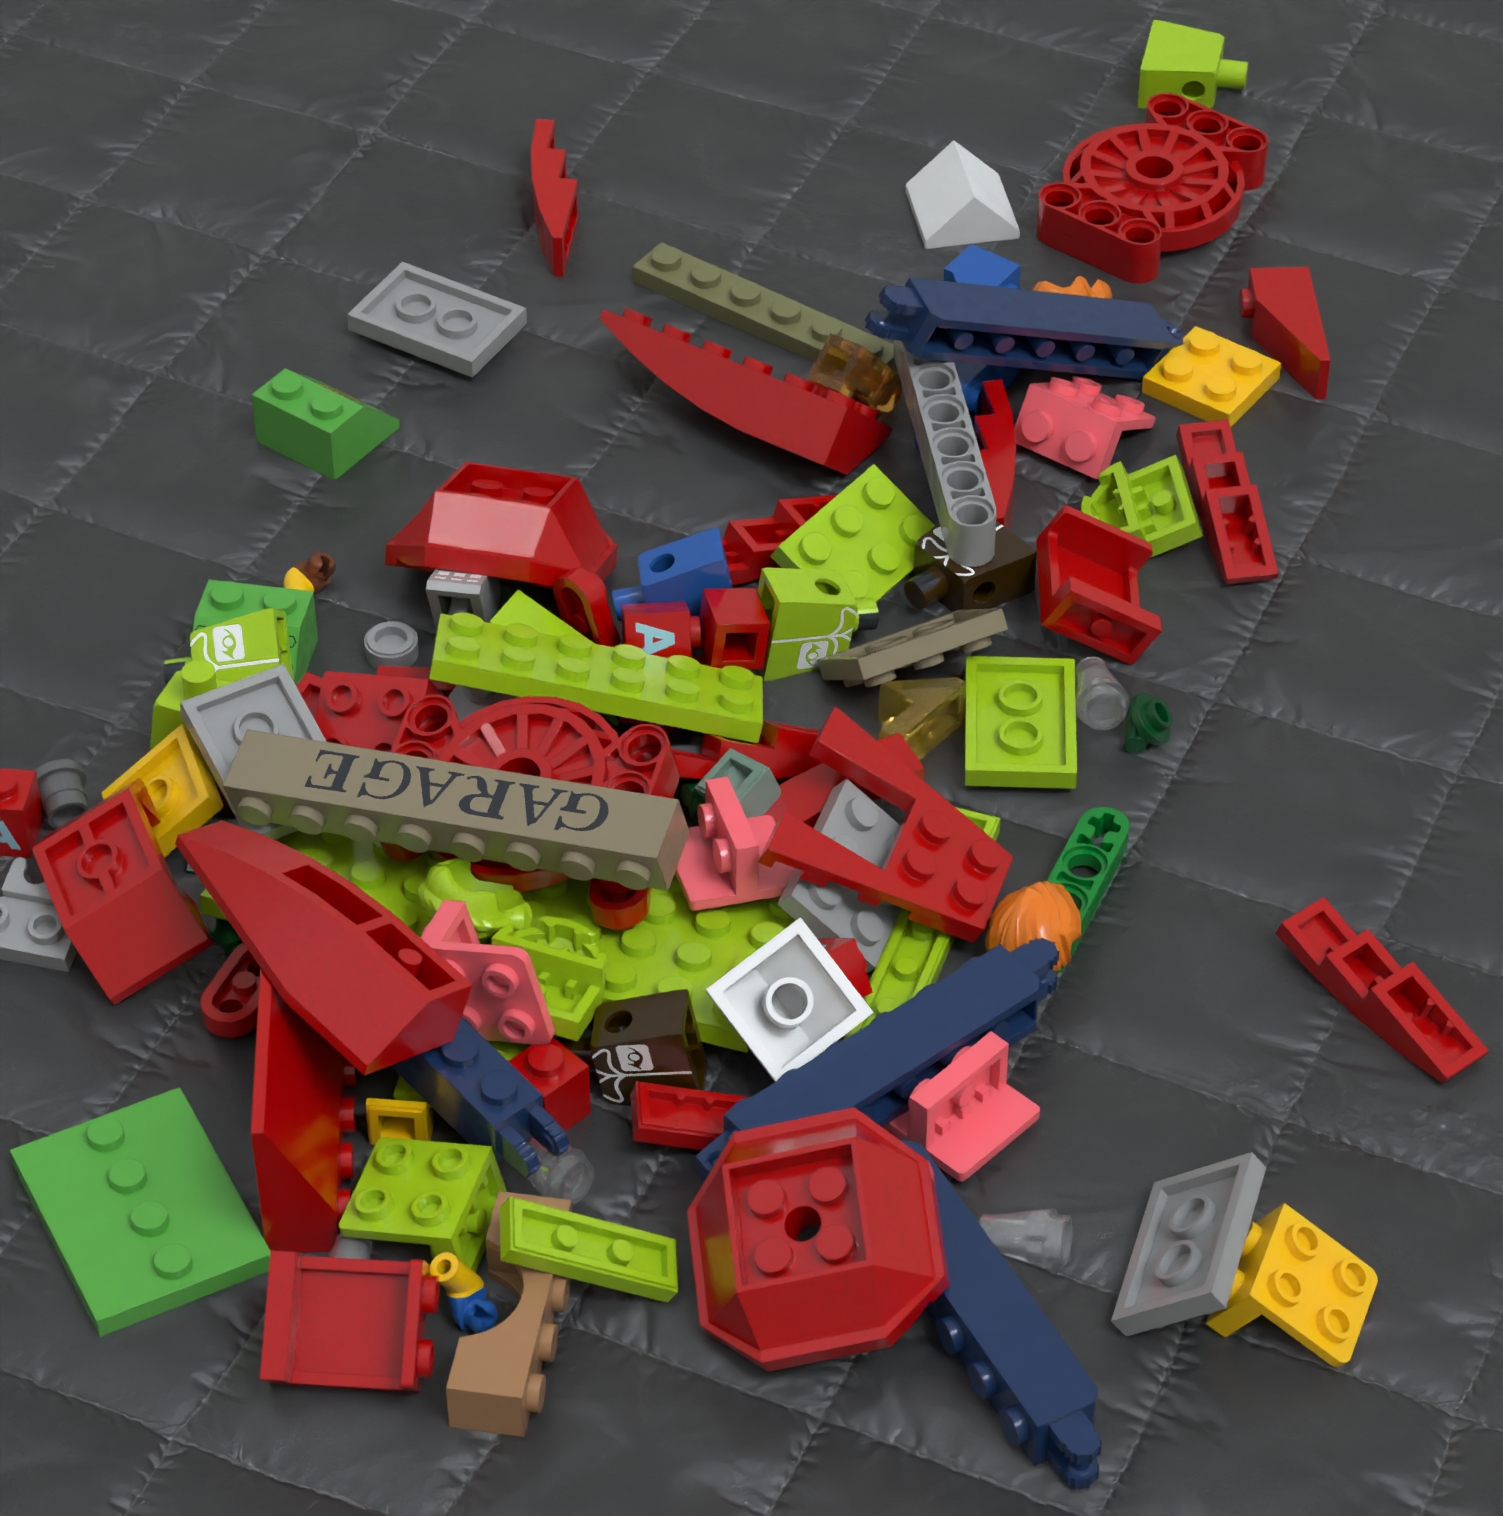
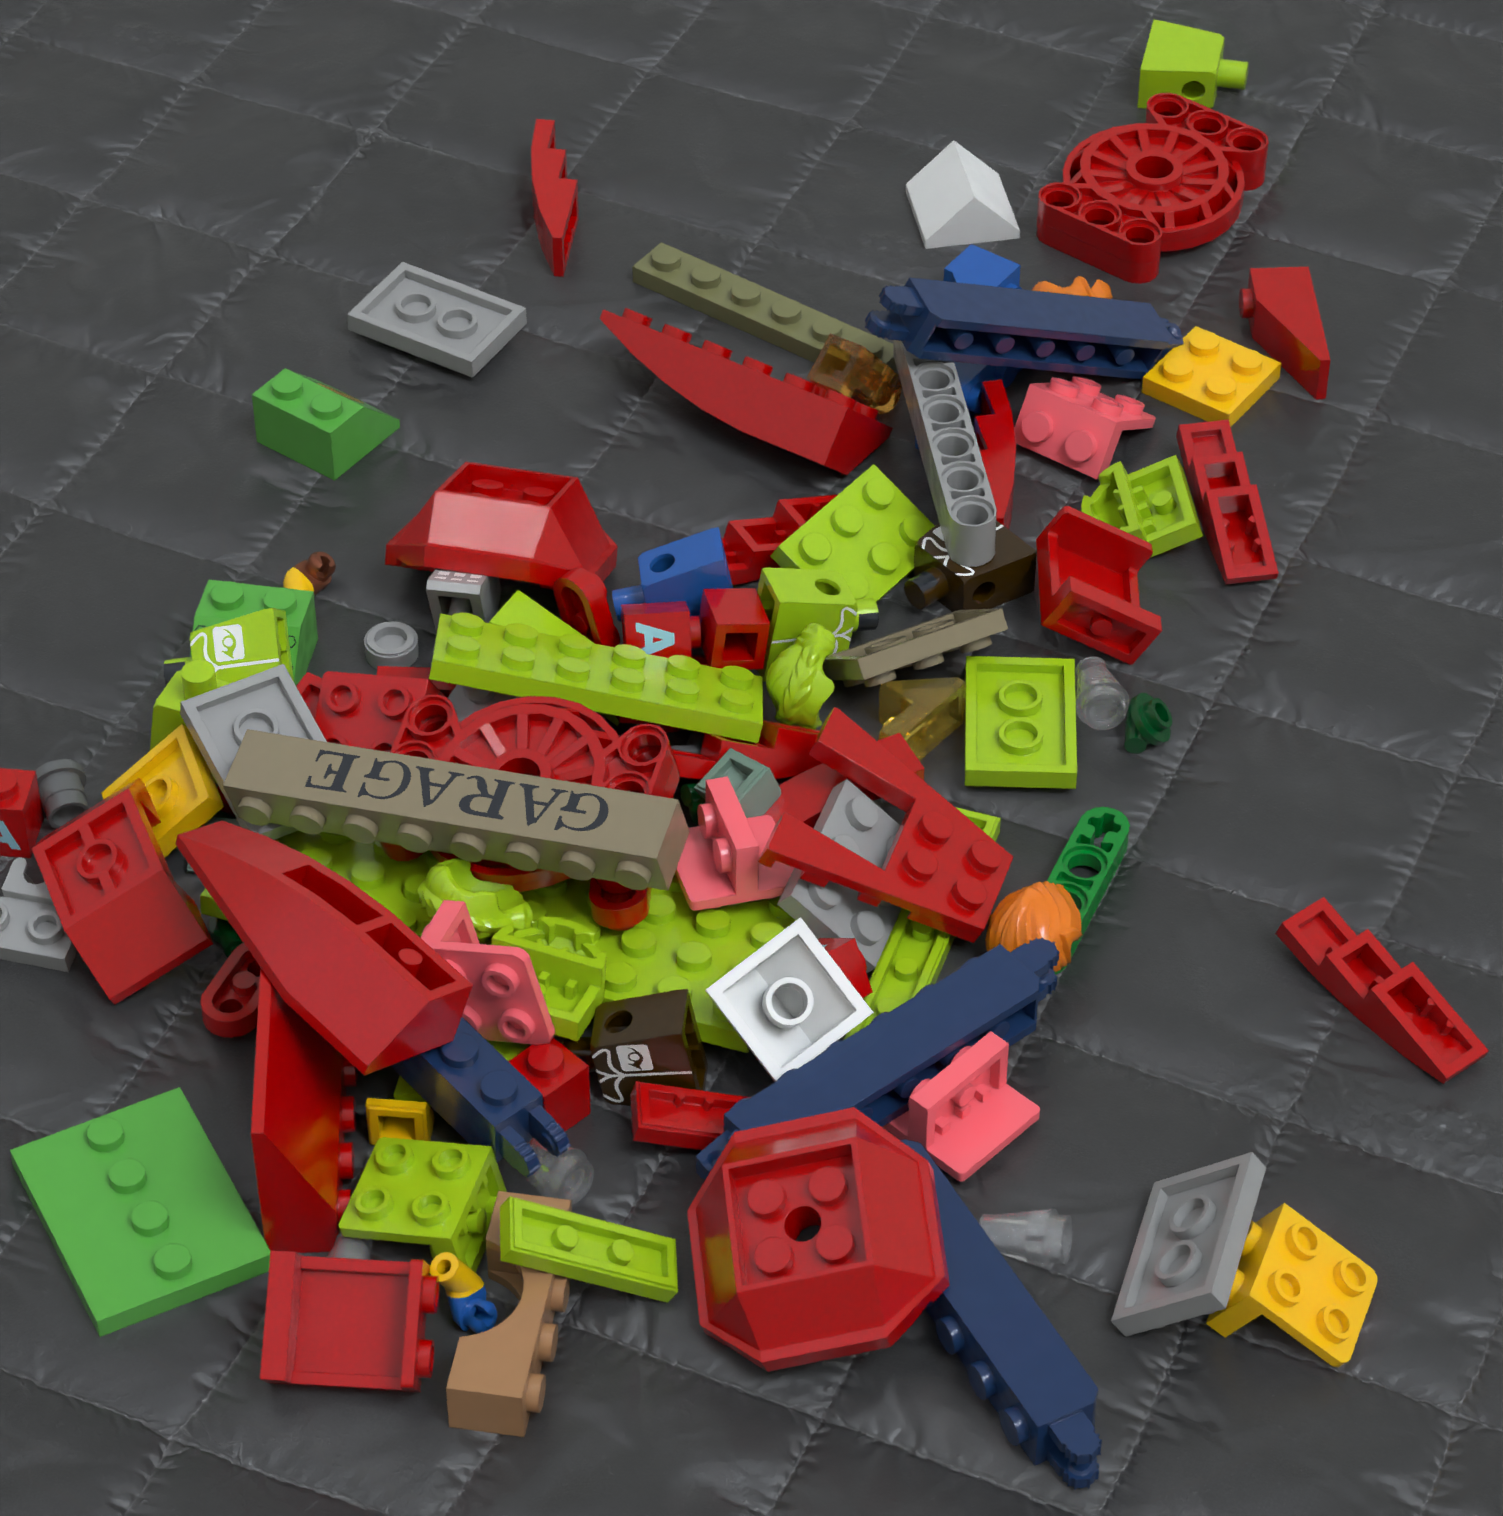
none -> lime hair [766,623,836,729]

